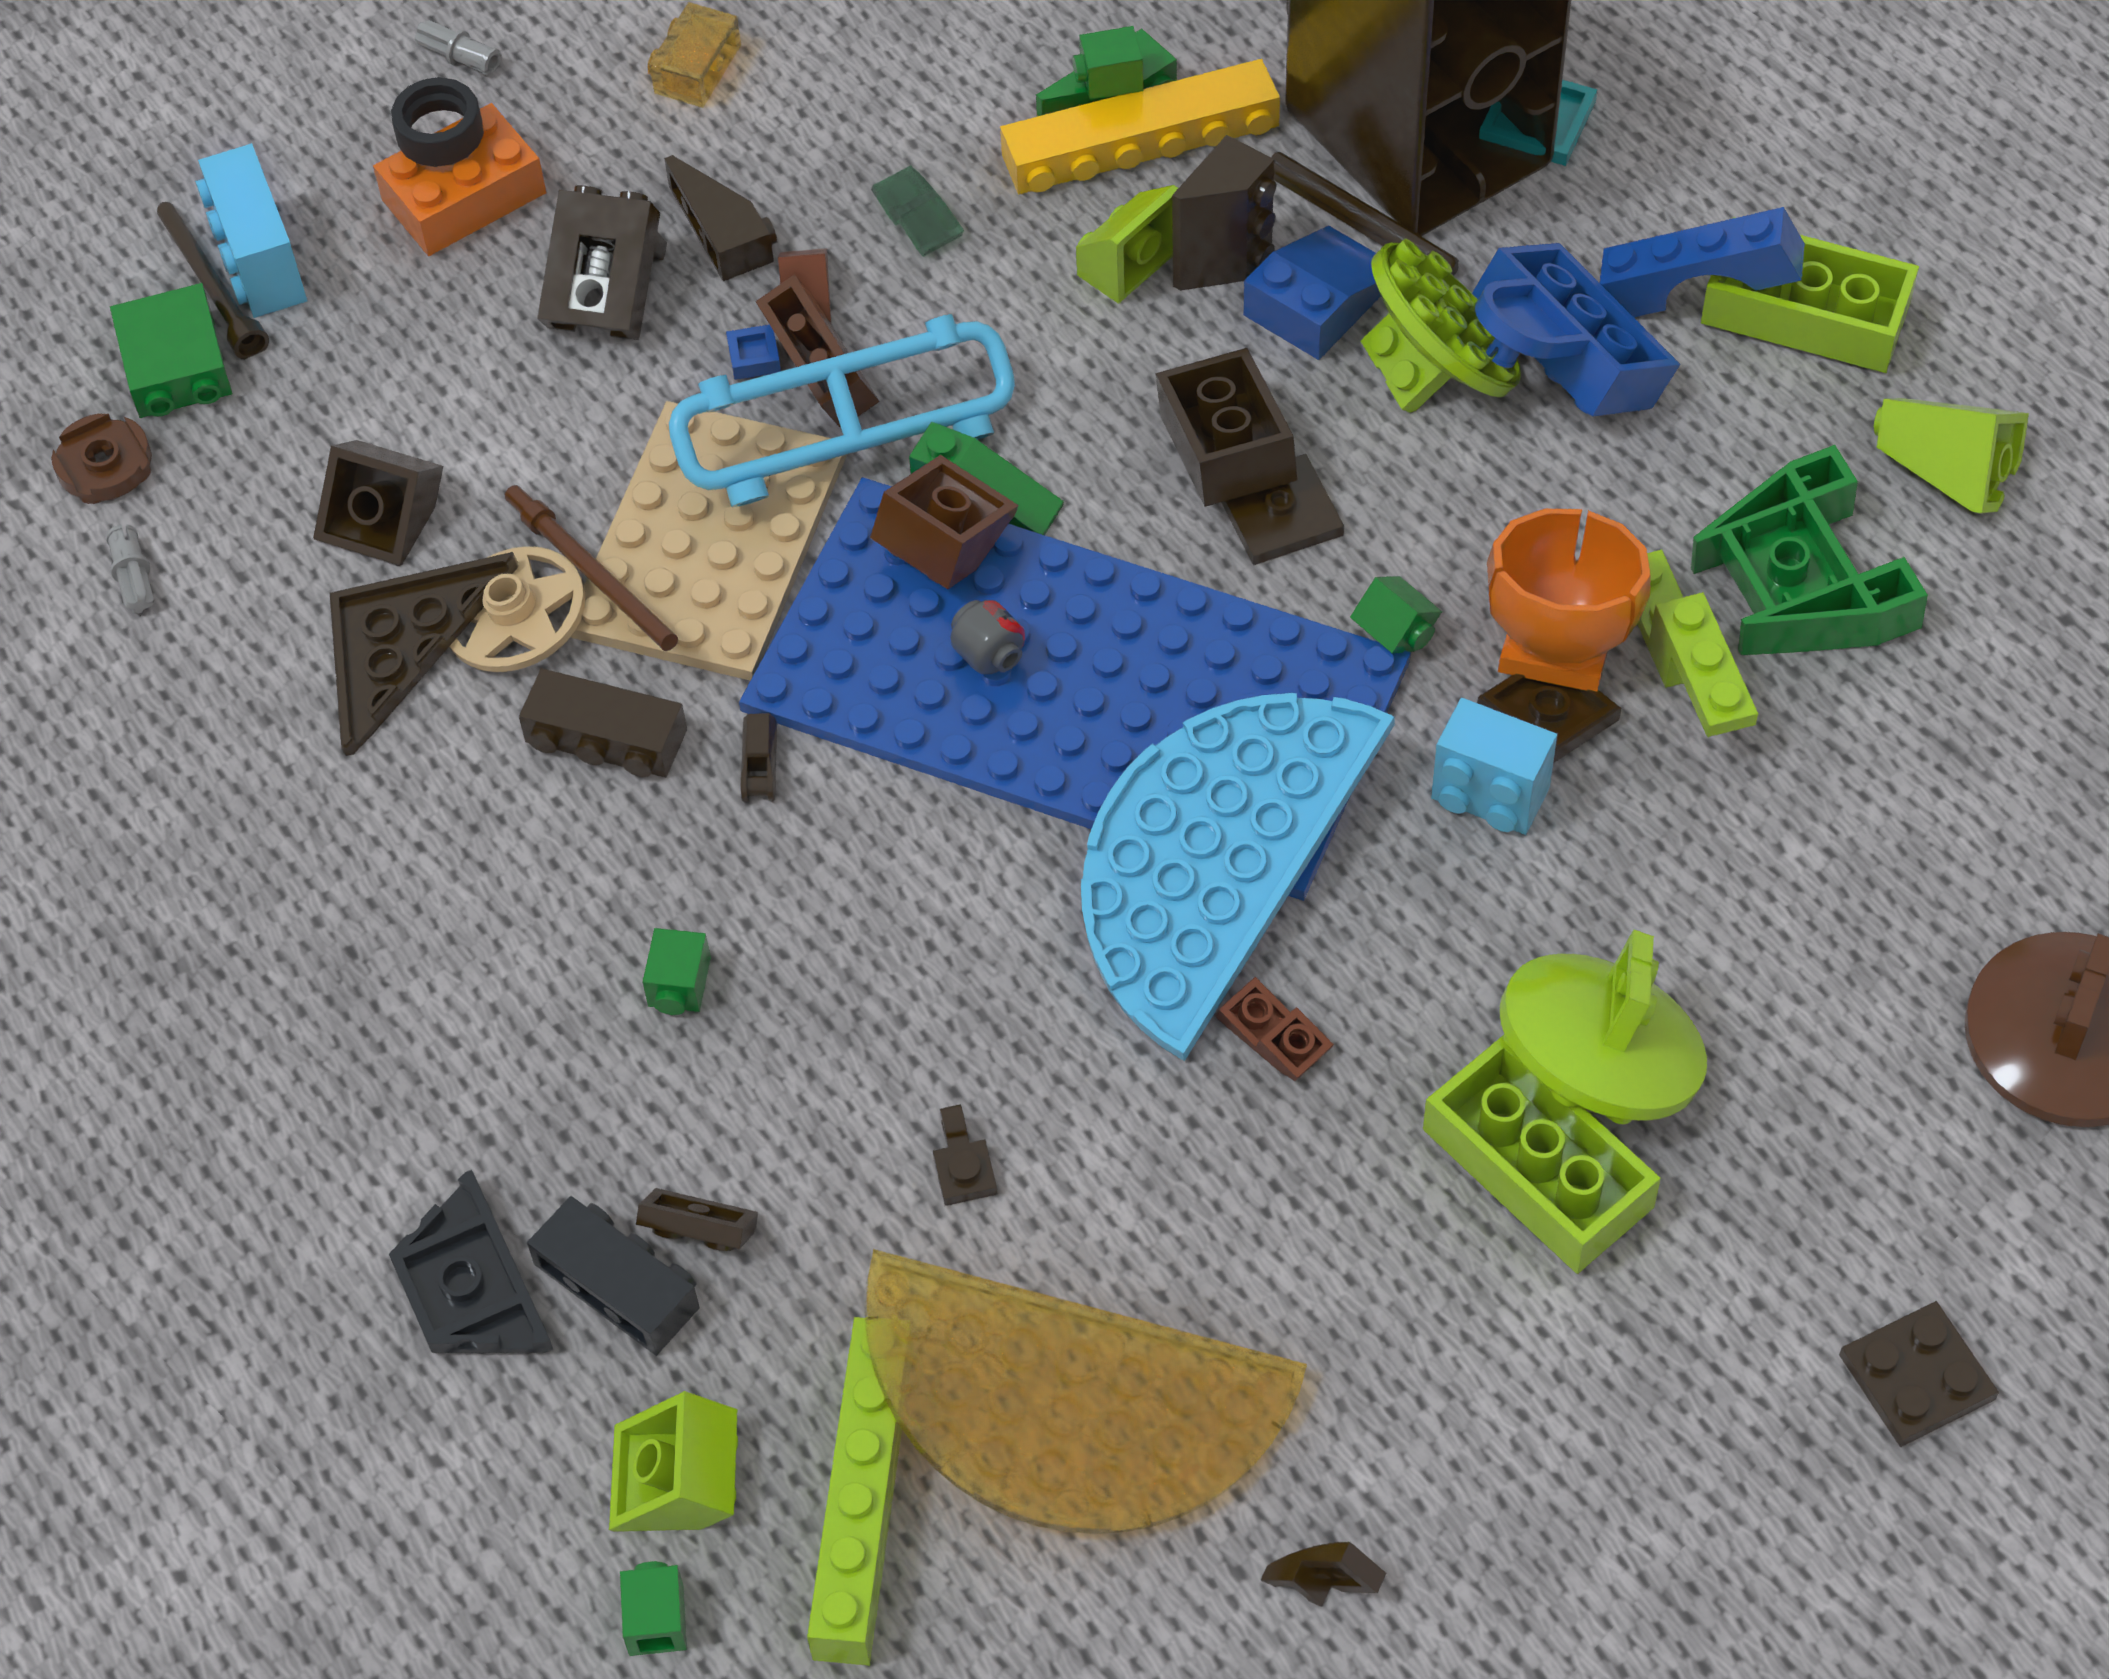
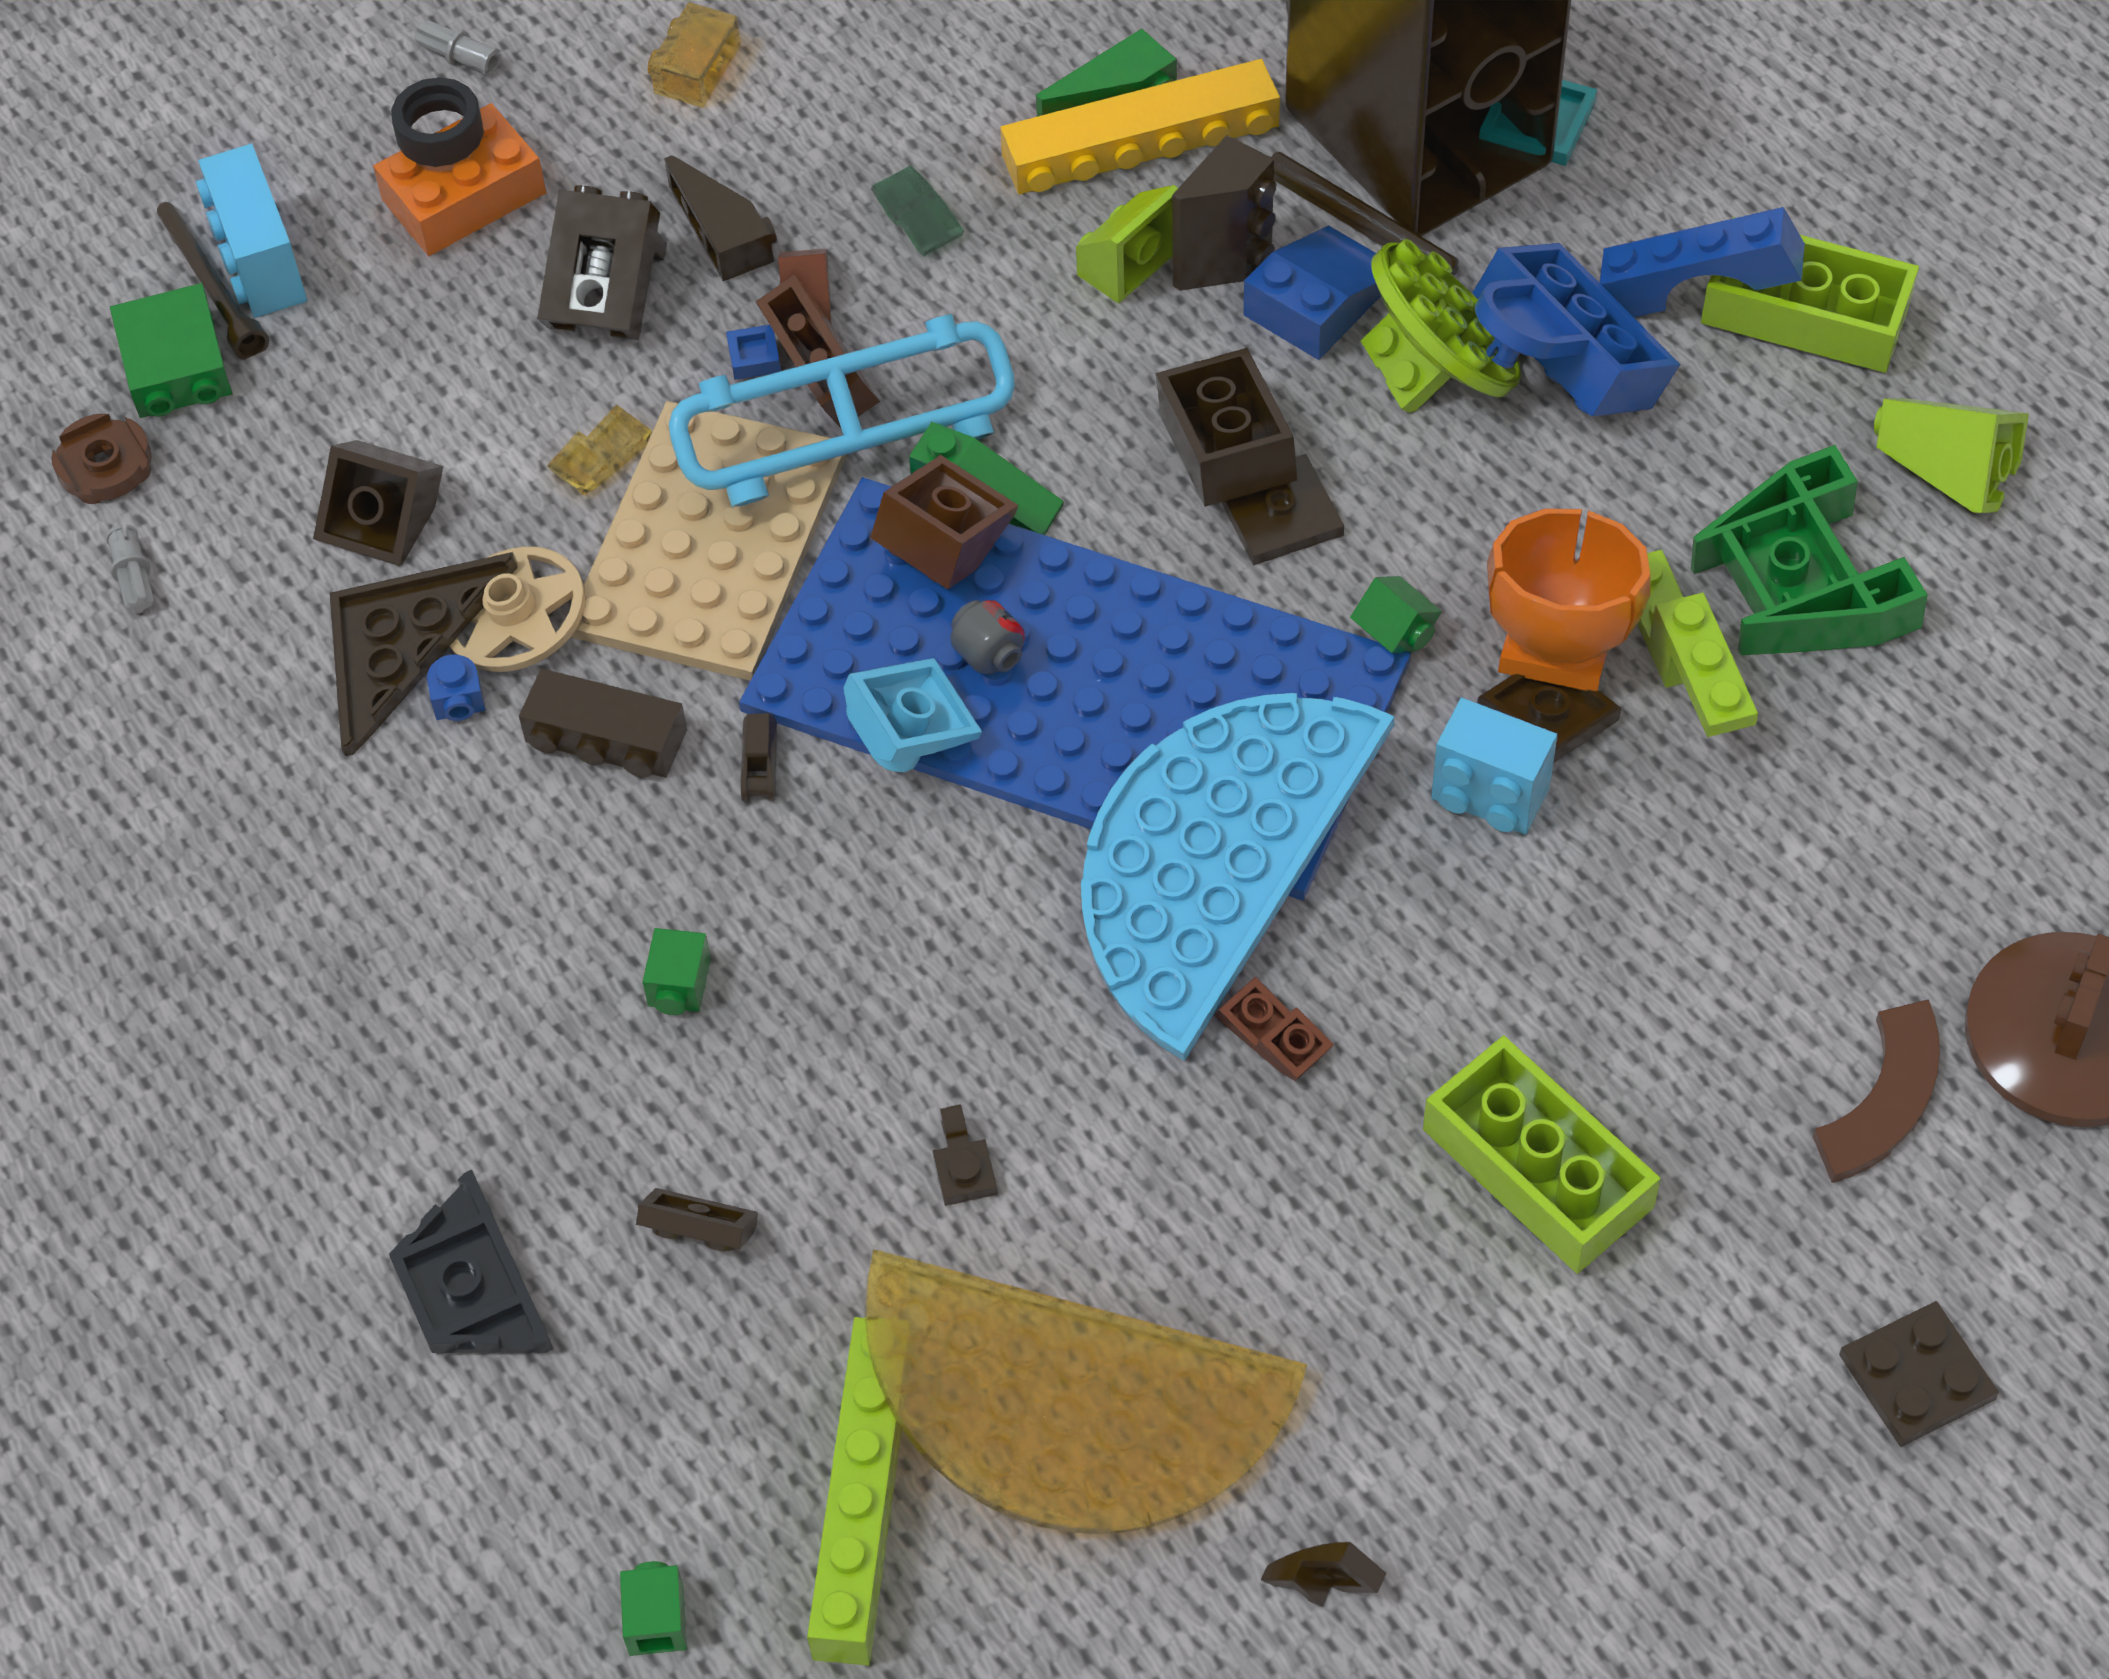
reddish brown bar [505,485,678,651] -> none
black brick [527,1196,700,1356] -> none
lime slope [609,1391,738,1532] -> none
green brick [1072,26,1143,100] -> none
lime bracket [1500,929,1707,1125] -> none
none -> blue plate [427,655,486,721]
none -> clear yellow slope [547,404,652,495]
none -> medium azure slope [843,658,982,772]
none -> reddish brown tile [1813,999,1940,1183]

